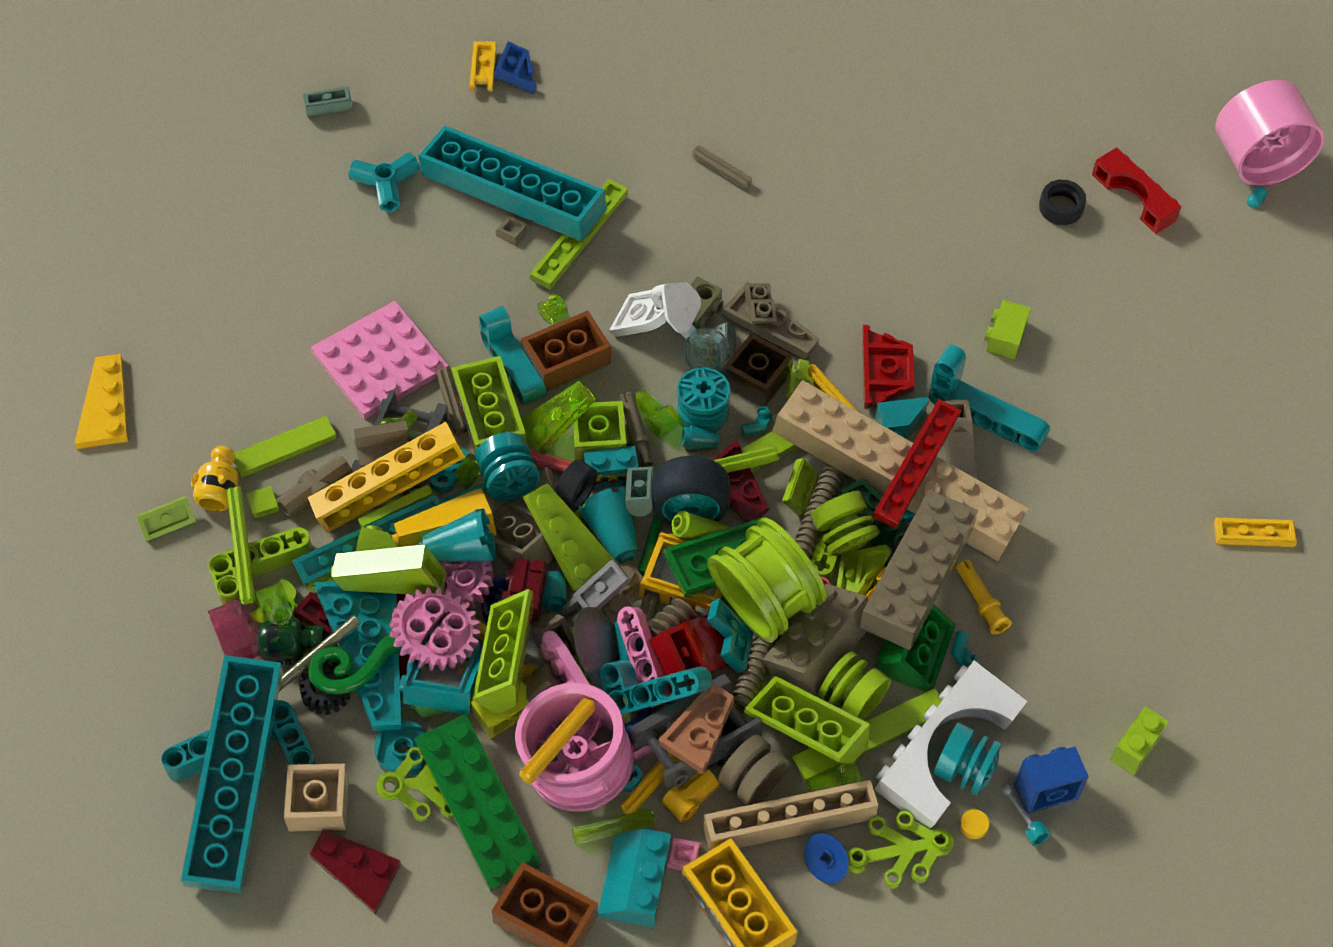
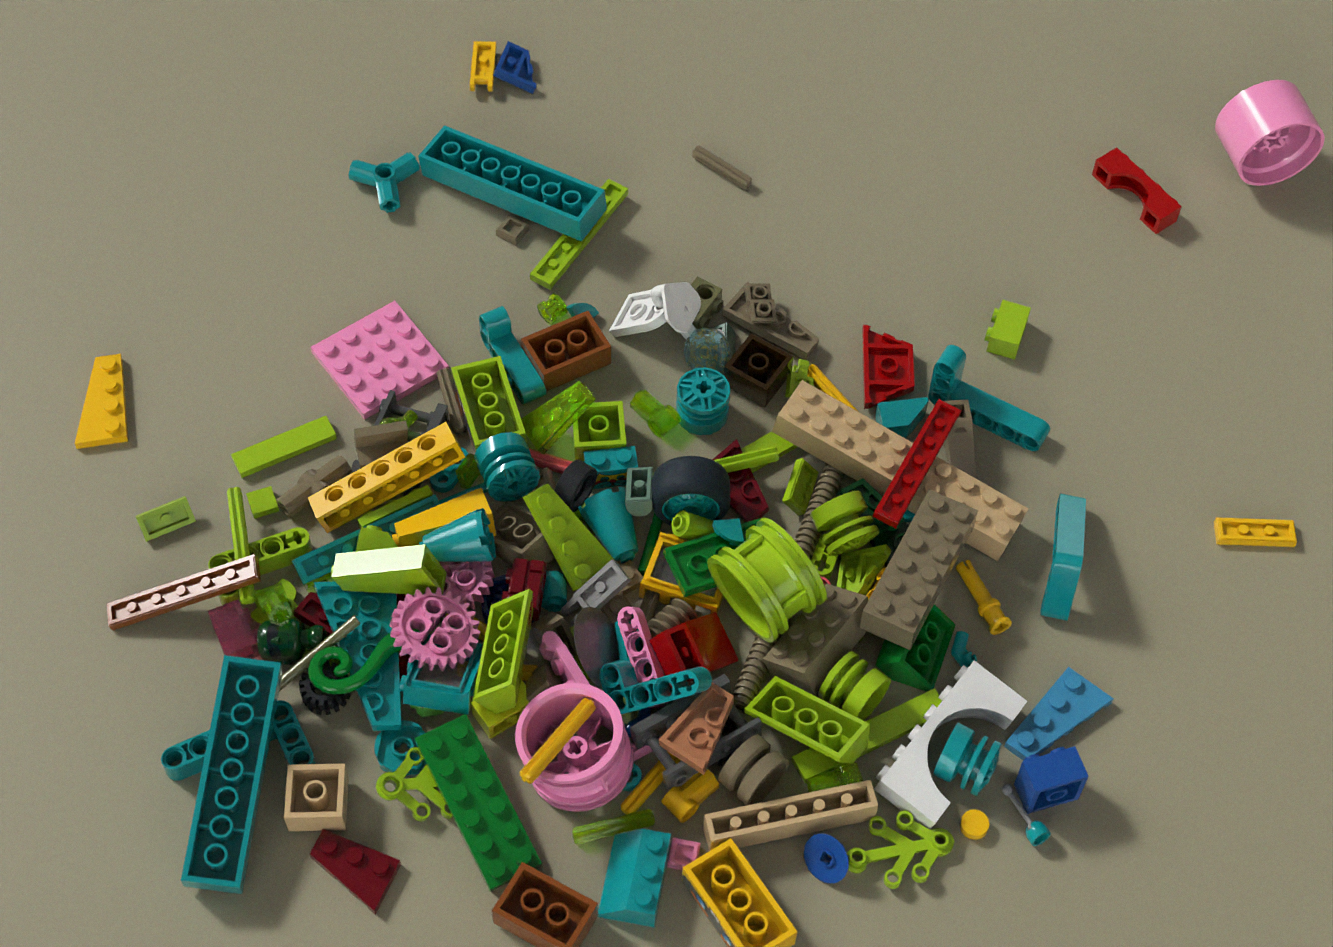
yellow piece [191,446,241,512] -> none
sand green brick [303,87,353,117] -> none
dark tan pin [619,392,654,467] -> none
teal cone [681,425,720,450] -> none
teal plate [707,598,754,673] -> none
teal arm [741,406,773,437] -> none
black tyre [1039,179,1086,225] -> none
lime brick [1110,706,1169,776] -> none
teal piece [1246,185,1268,208] -> none
none -> tile [107,554,261,630]
none -> teal tile [566,303,599,318]
none -> teal tile [712,518,744,546]
none -> dark azure wing [1004,667,1114,760]
none -> teal beam [1040,493,1086,621]

